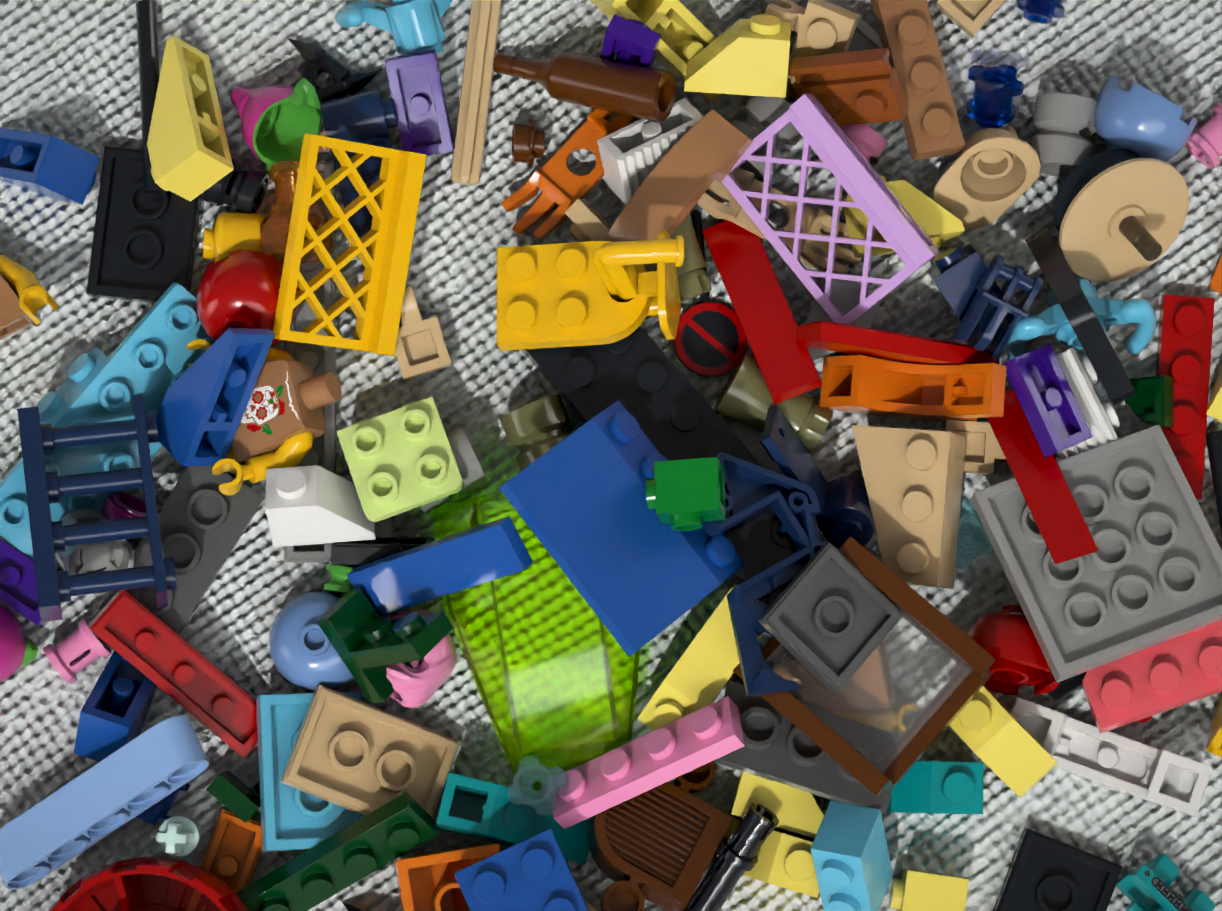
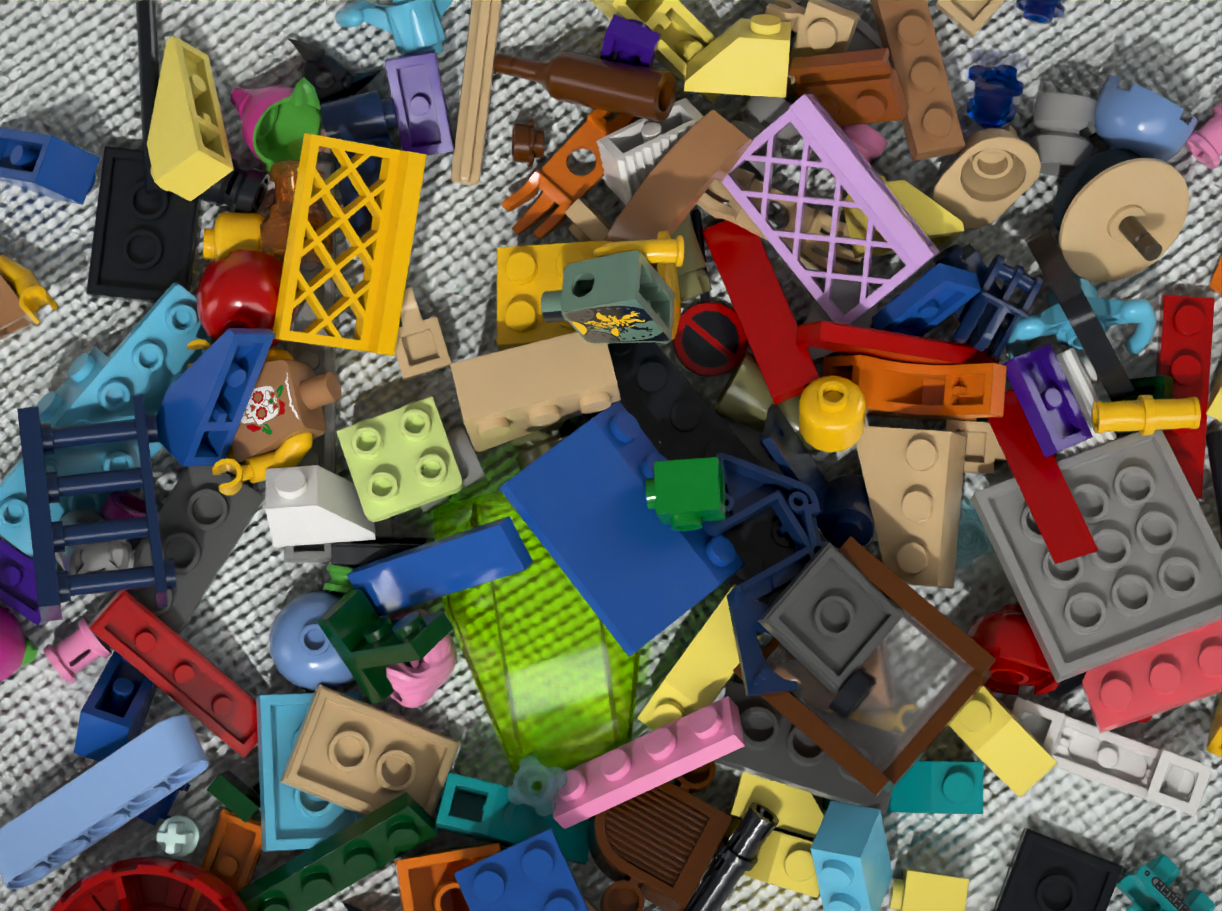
none -> tan wedge [450,332,621,453]
none -> sand green torso [541,250,675,343]
none -> yellow head [798,376,866,453]
none -> black tile [829,667,877,719]
none -> blue plate [872,263,981,337]
none -> yellow pin [1091,394,1201,436]

